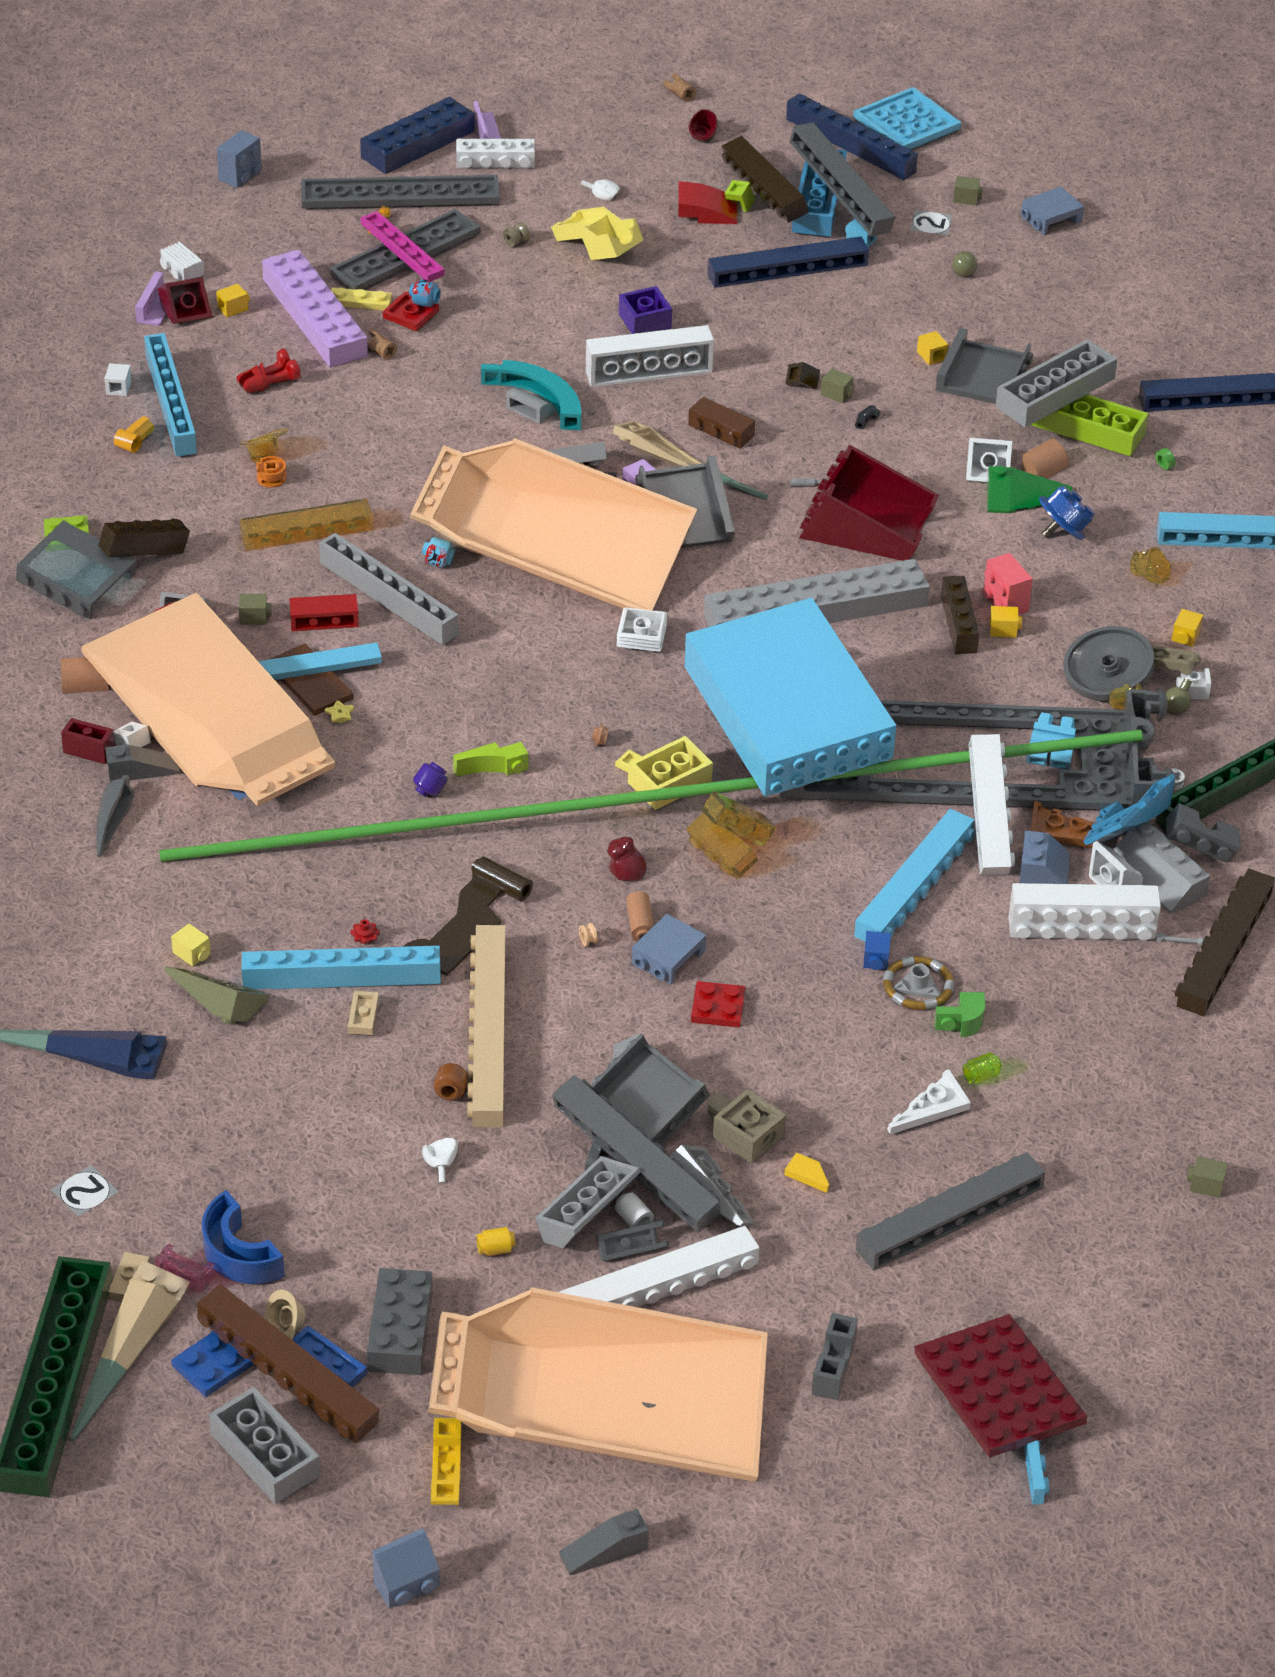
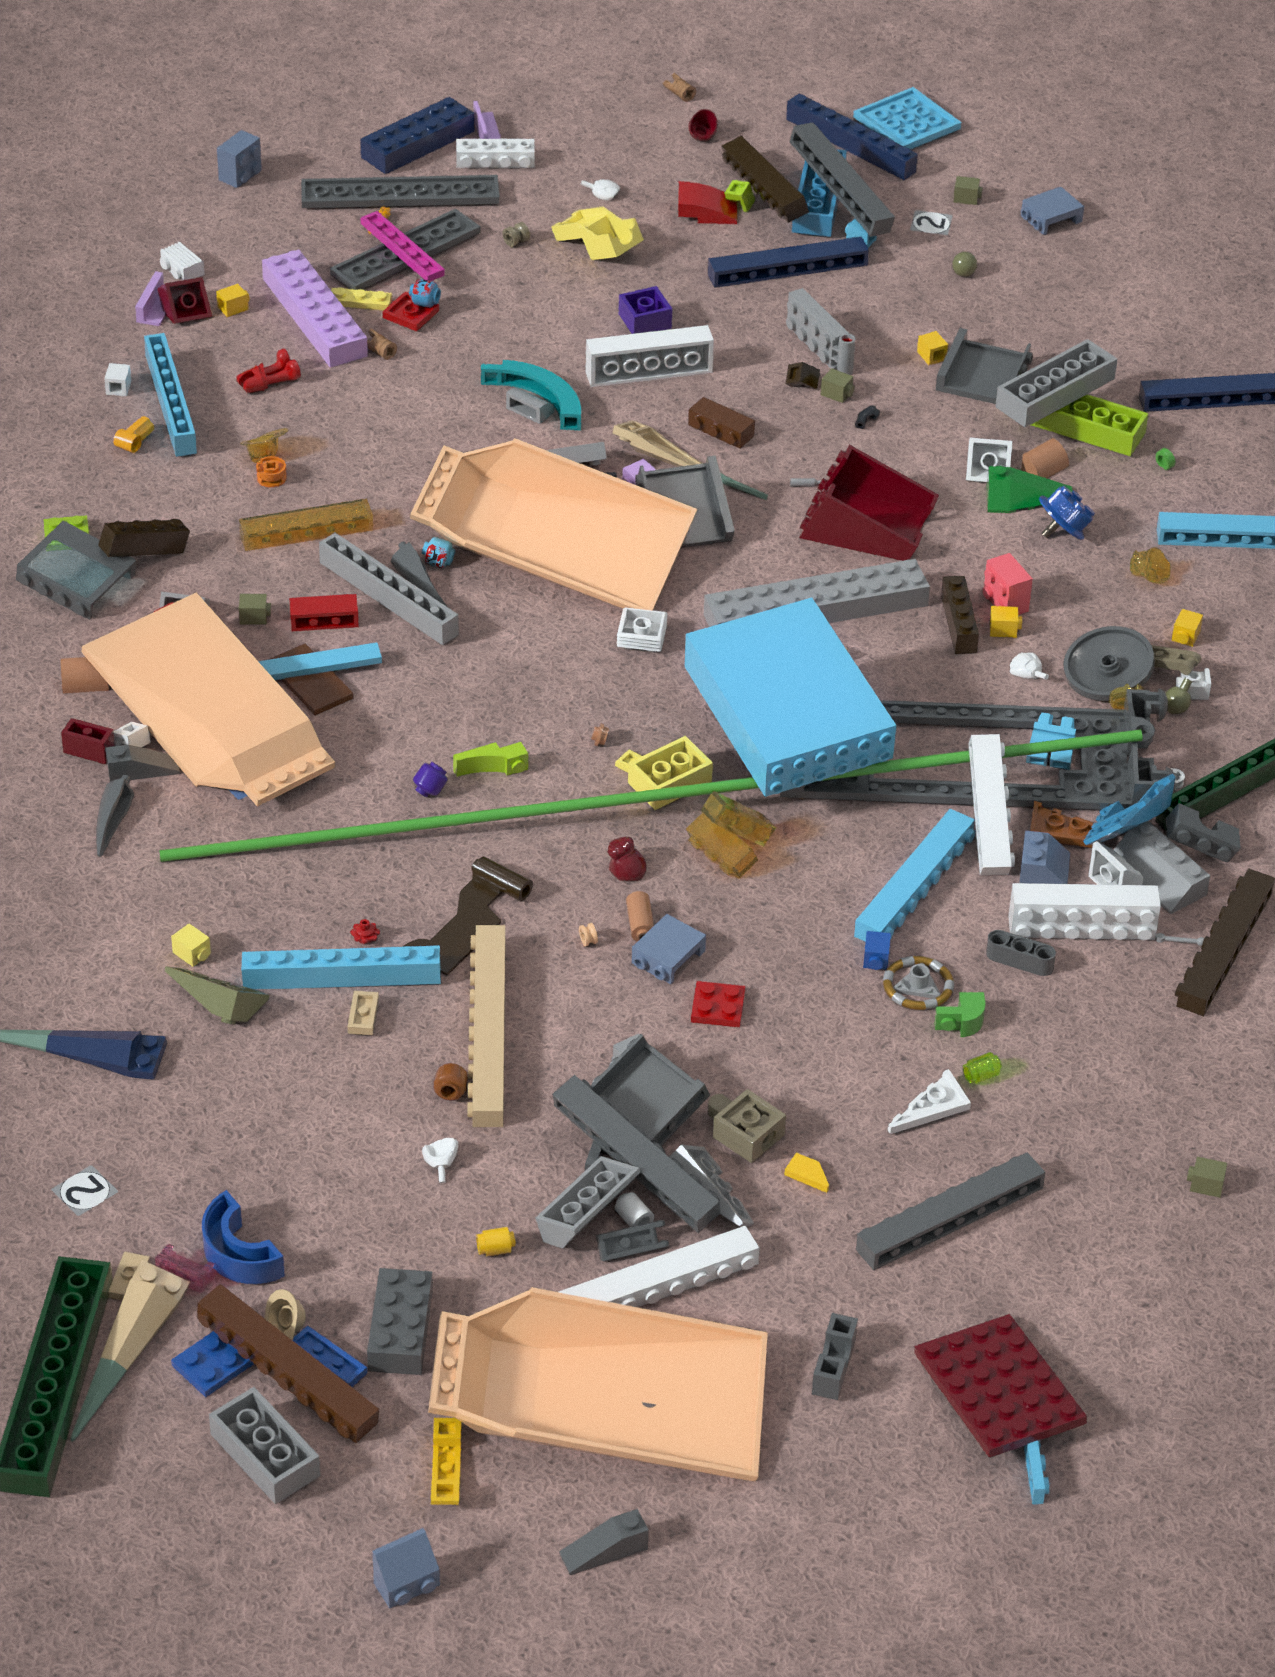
light yellow plate [324,701,354,723] -> none
none -> dark grey piece [390,541,447,607]
none -> light grey hinge [786,288,856,375]
none -> dark grey beam [986,930,1056,976]
none -> white piece [1010,653,1049,680]

